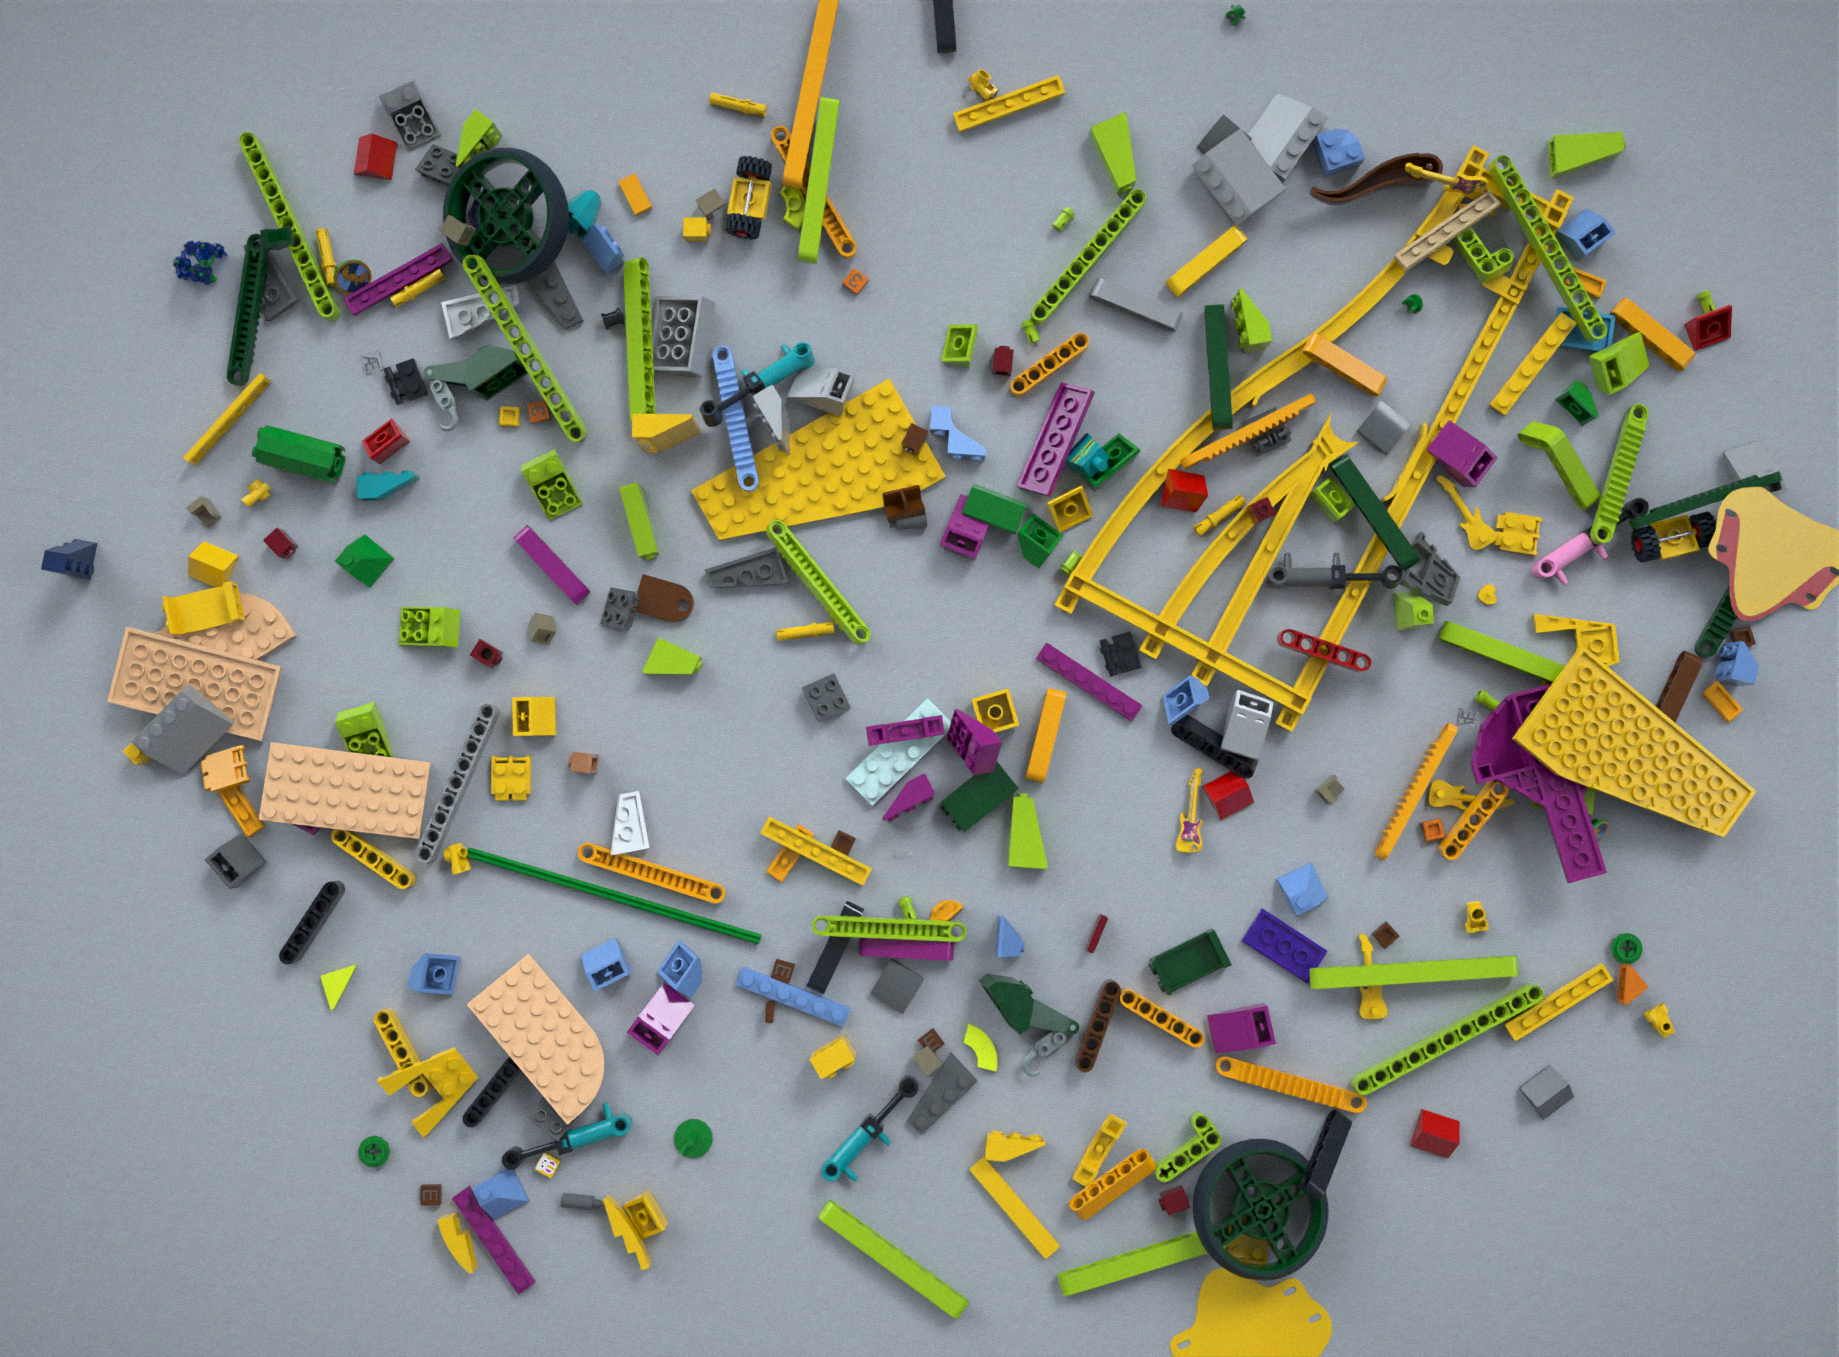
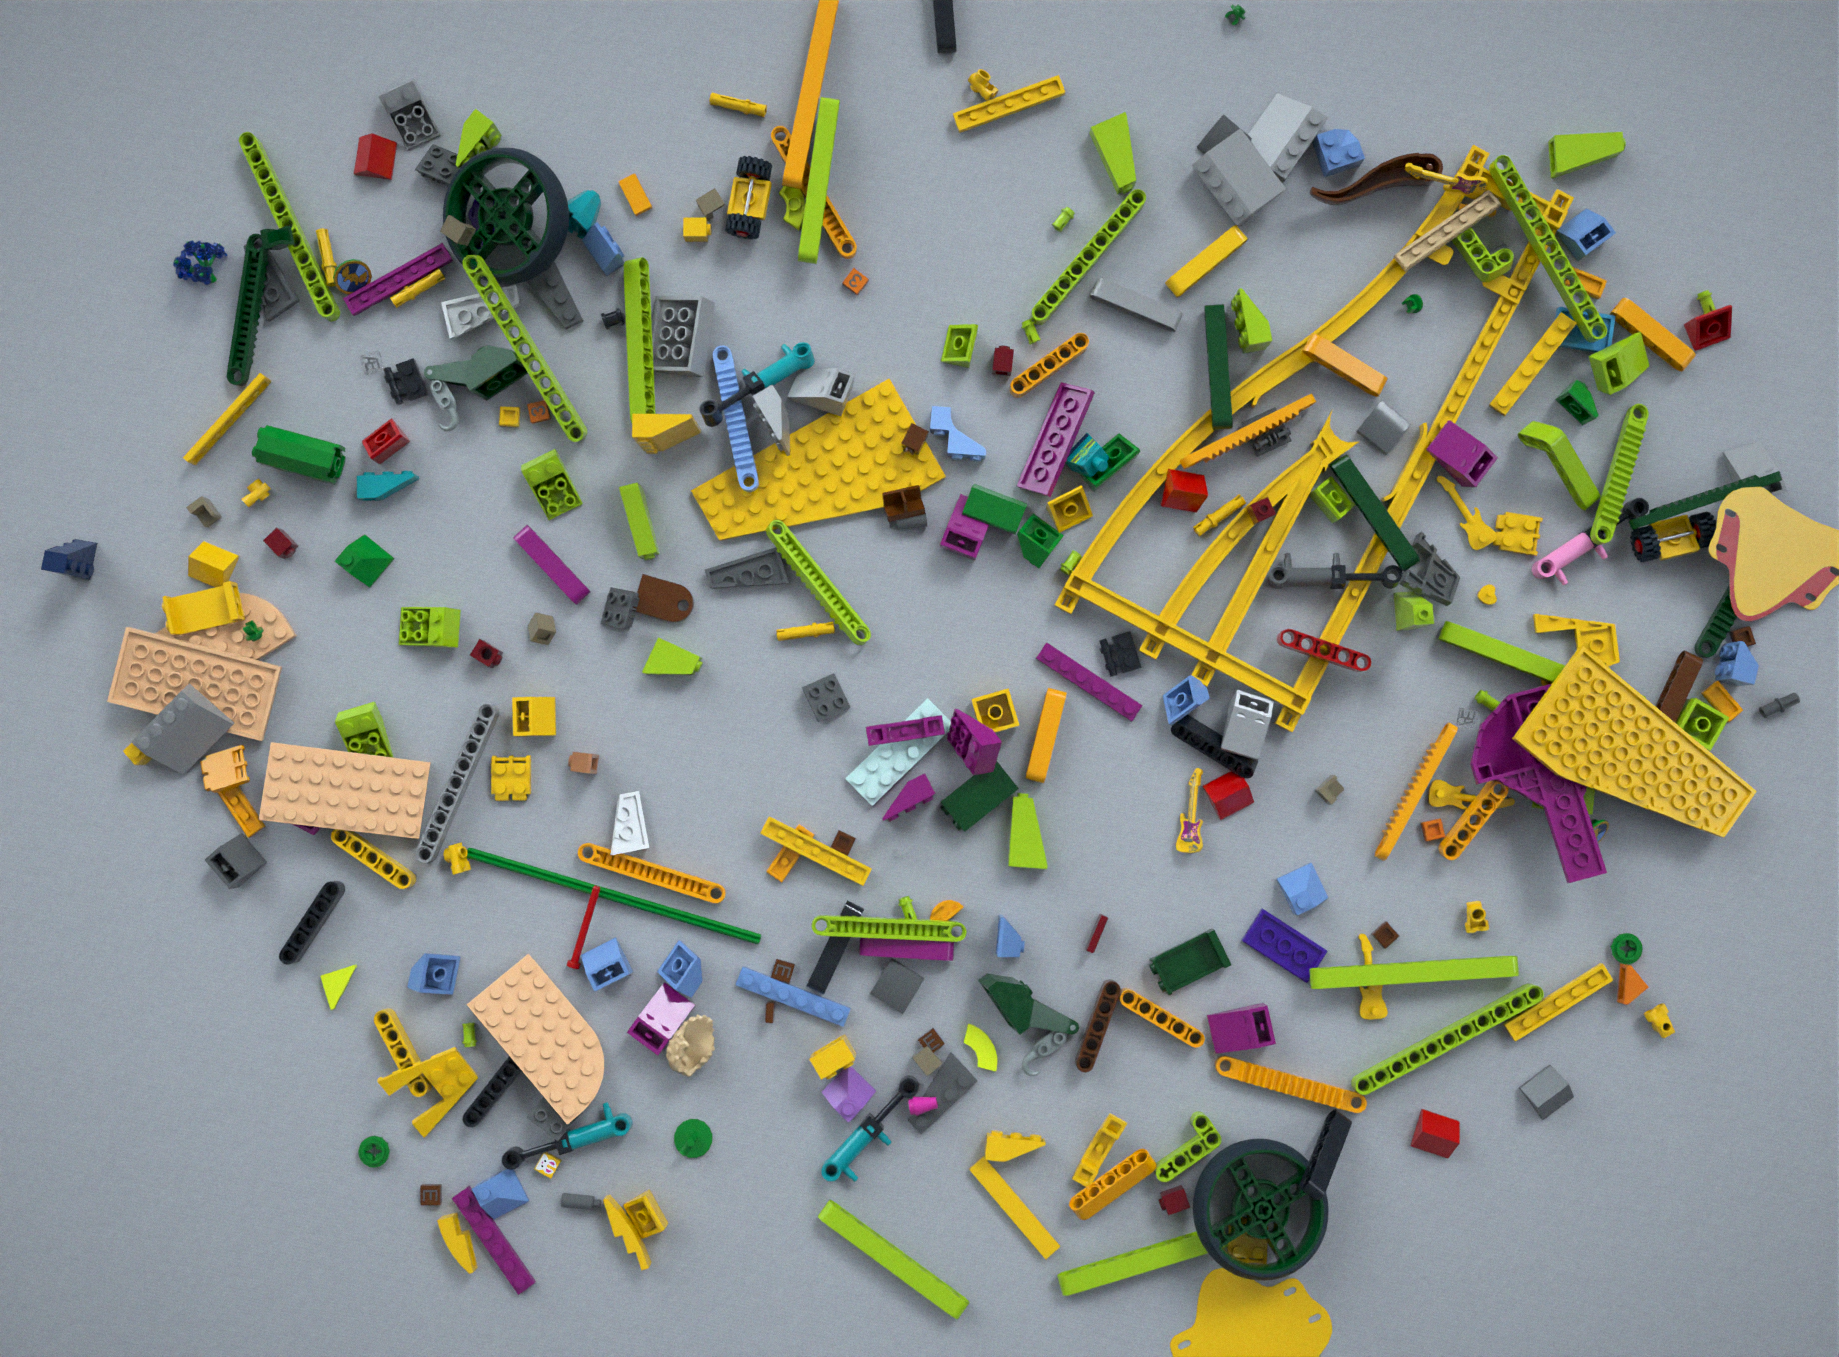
none -> green plate [243,620,264,642]
none -> lime pin [462,1022,478,1047]
none -> red bar [567,885,600,969]
none -> tan hair [666,1014,715,1077]
none -> medium lavender slope [822,1066,876,1123]
none -> dark pink cone [908,1096,938,1116]
none -> lime brick [1676,698,1730,751]
none -> dark grey axle [1759,693,1800,718]

